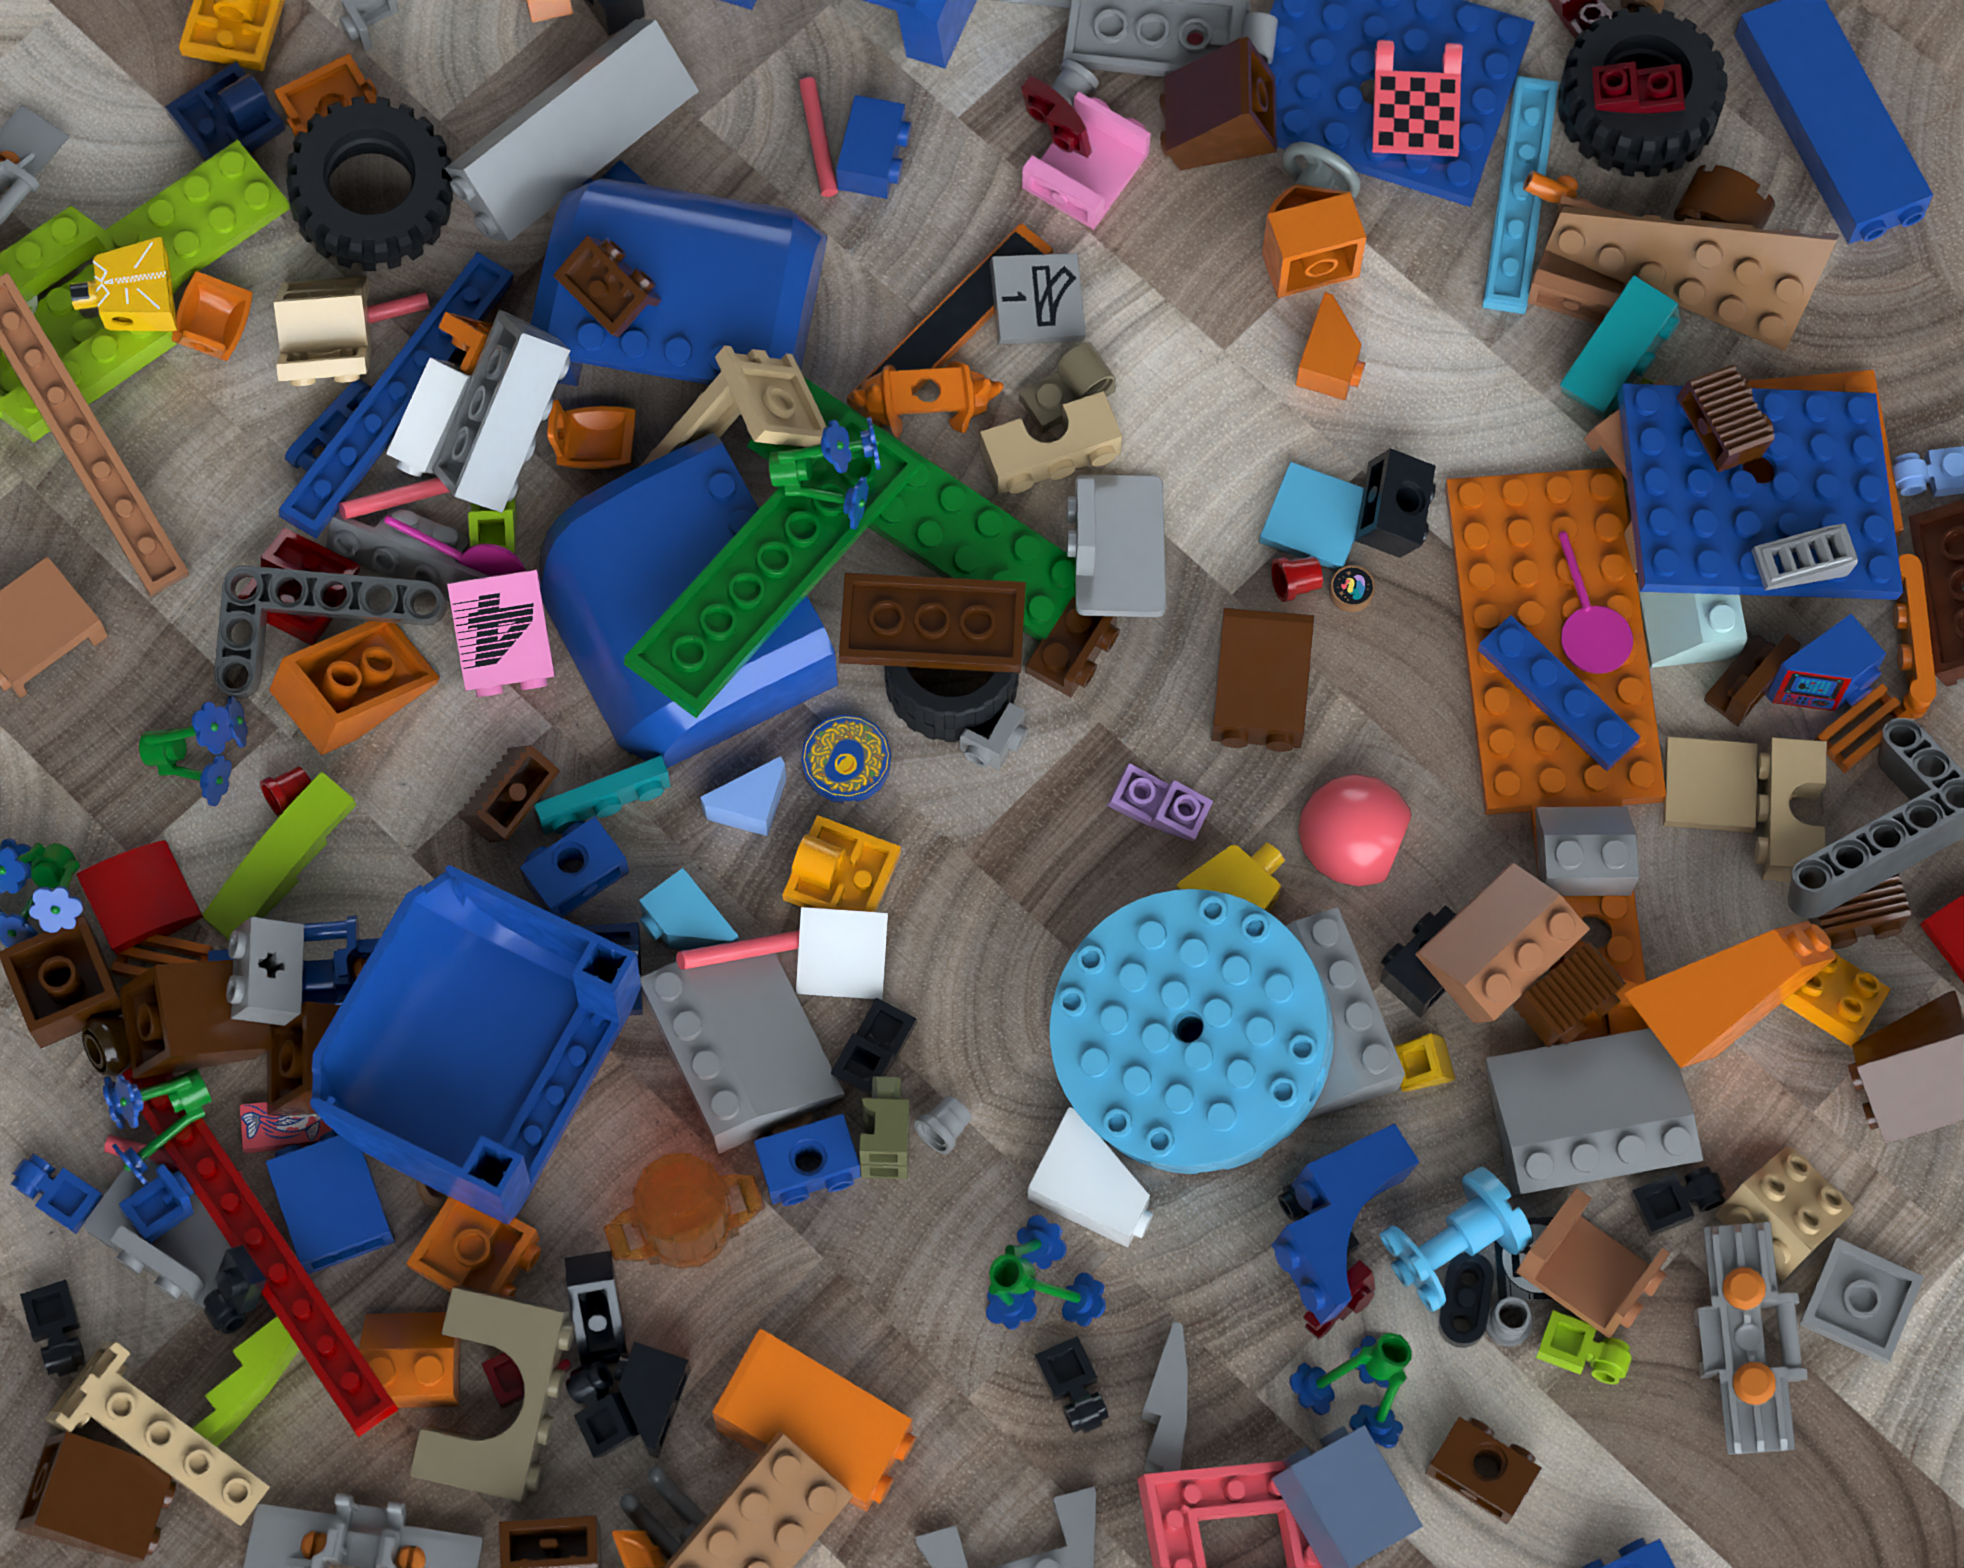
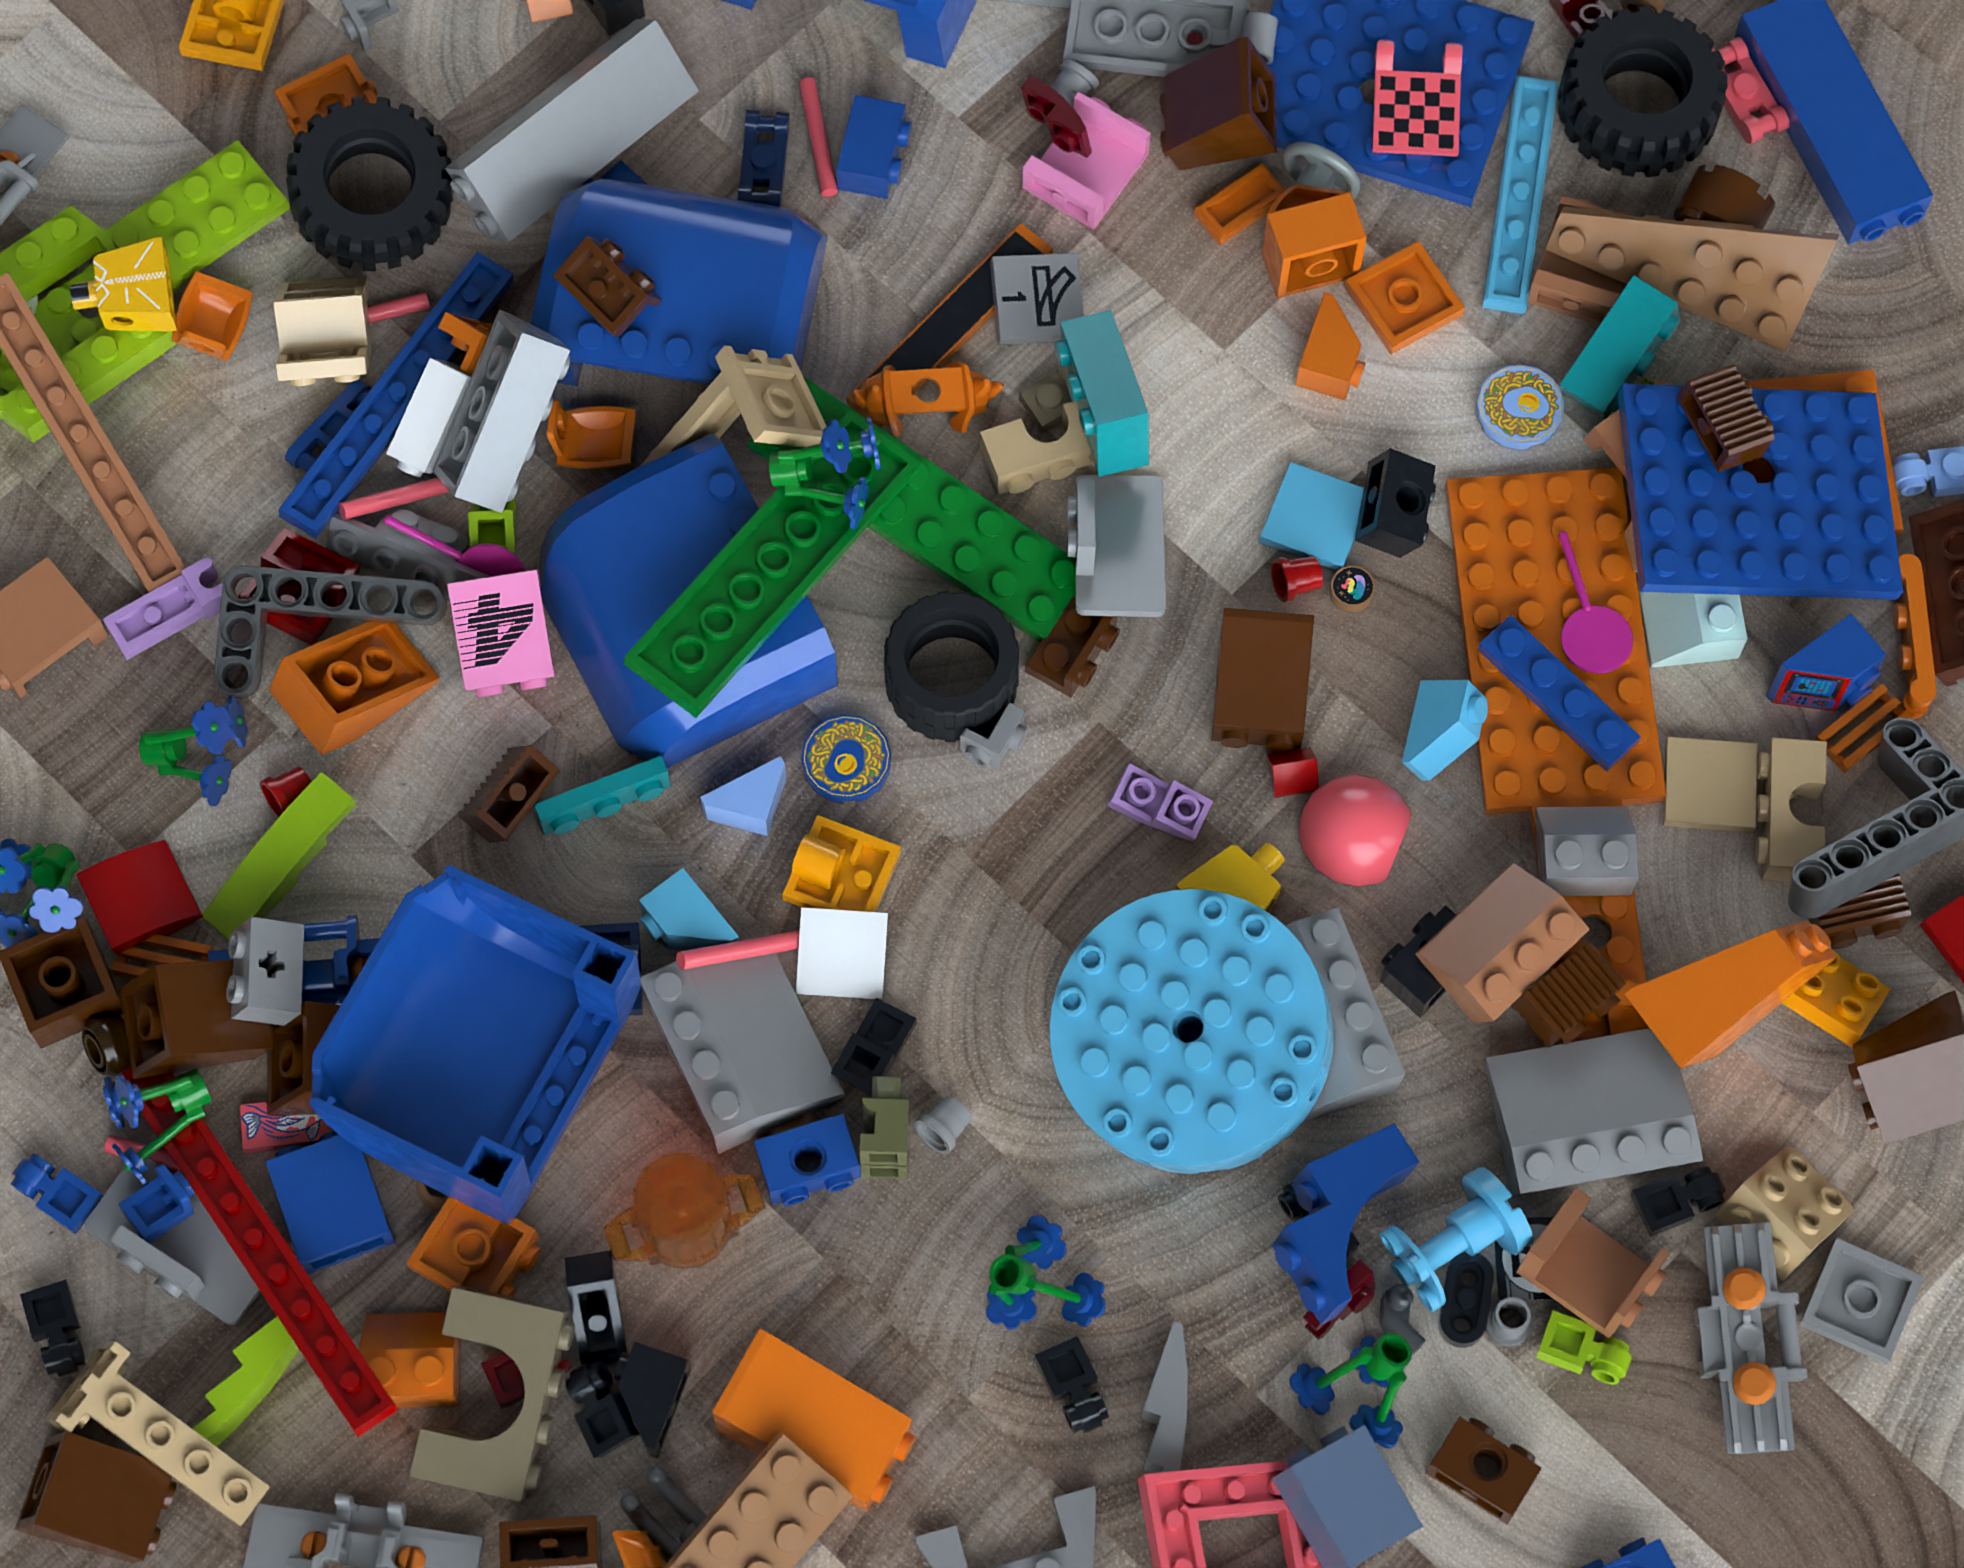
dark blue plate [165,62,286,162] -> none
black plate [203,1244,267,1334] -> none
blue brick [520,816,629,918] -> none
reddish brown plate [839,573,1026,673] -> none
white slope [1027,1107,1154,1248] -> none
yellow slope [1394,1033,1455,1092] -> none
orange arm [1523,170,1579,204] -> none
dark red slope [1592,61,1685,113] -> none
reddish brown bracket [1704,633,1801,727] -> none
light grey slope [1751,523,1858,591] -> none
none -> lavender plate [103,558,223,660]
none -> dark blue plate [737,110,790,207]
none -> teal wedge [1054,310,1149,477]
none -> orange tile [1194,163,1285,245]
none -> red slope [1266,747,1319,798]
none -> orange tile [1344,241,1465,355]
none -> dark grey arm [1379,1284,1426,1356]
none -> medium azure slope [1402,680,1488,781]
none -> tile [1476,365,1565,450]
none -> coral plate [1712,37,1790,144]

